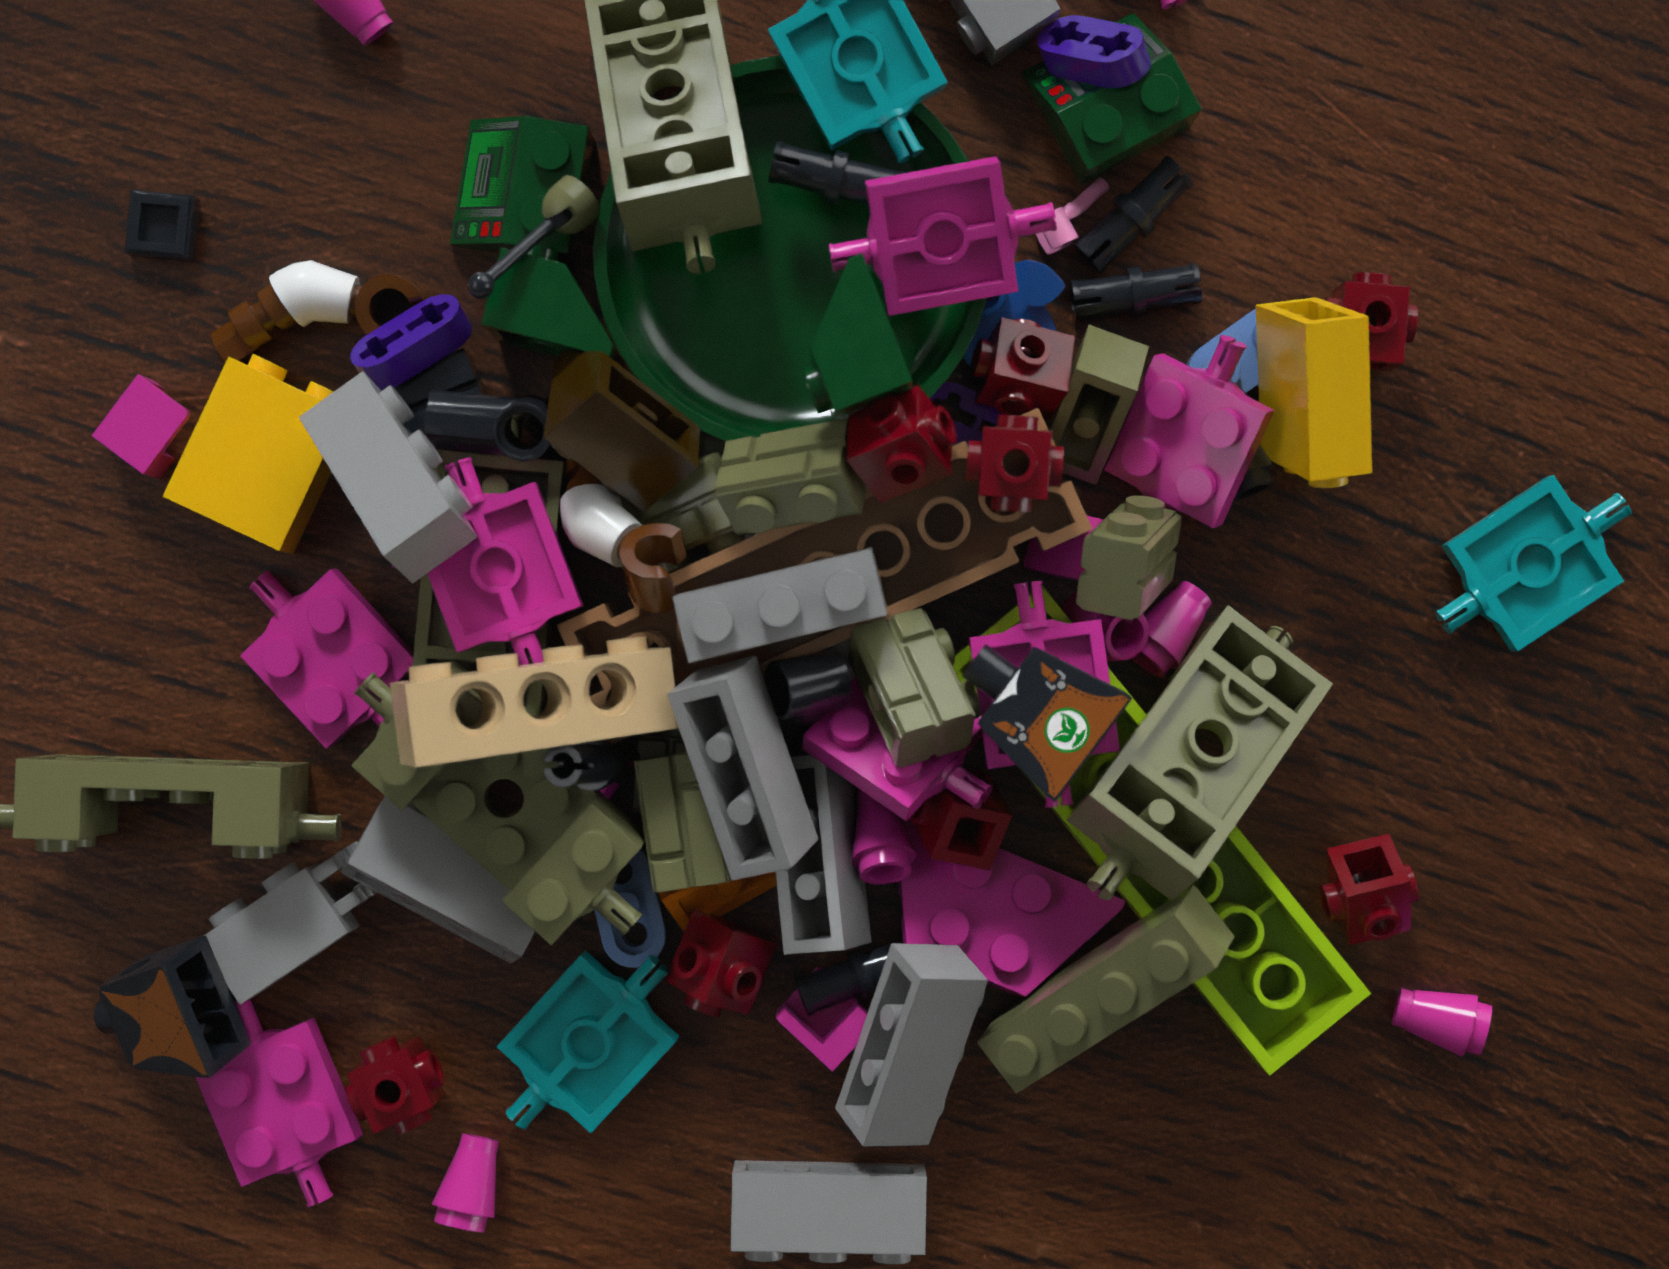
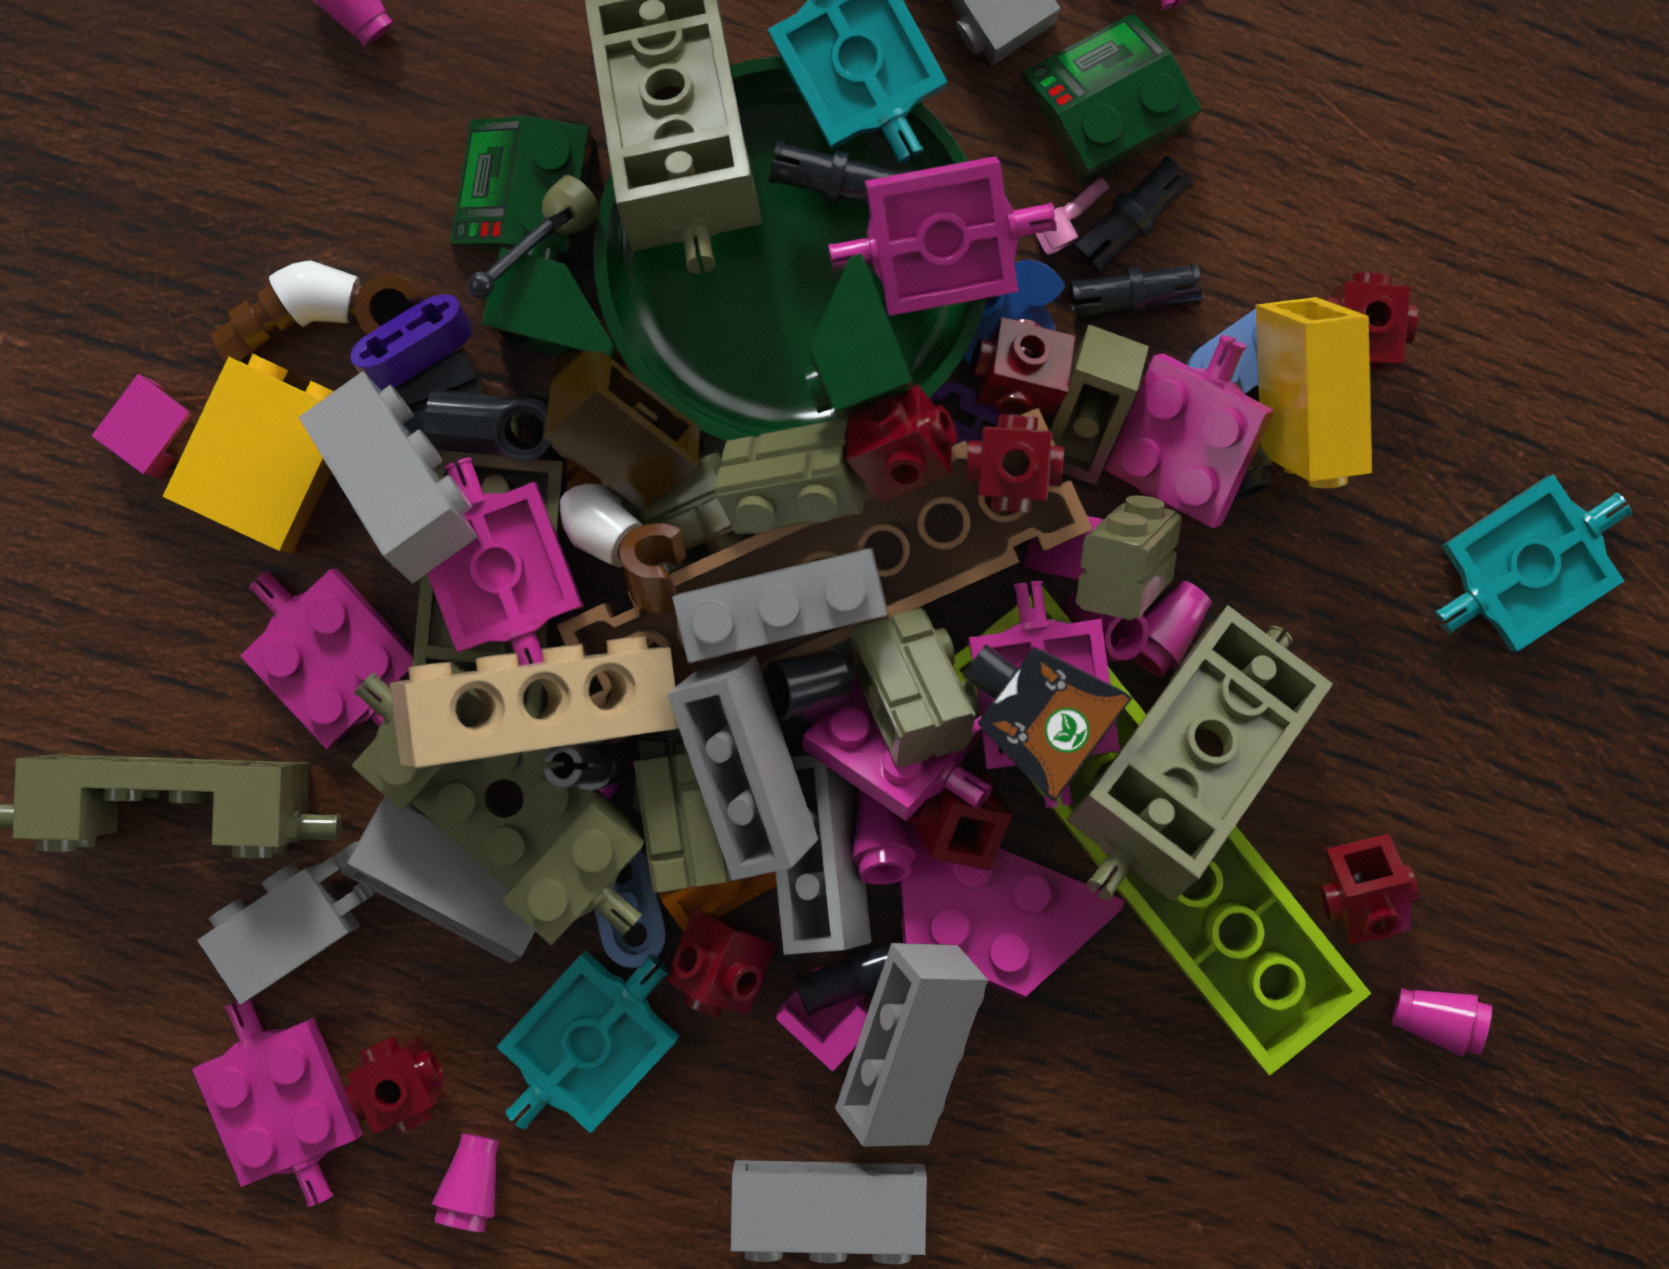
black torso [94,936,251,1078] -> none
black tile [125,190,199,262] -> none
olive brick [976,884,1235,1094] -> none
dark purple beam [1037,15,1151,88] -> none

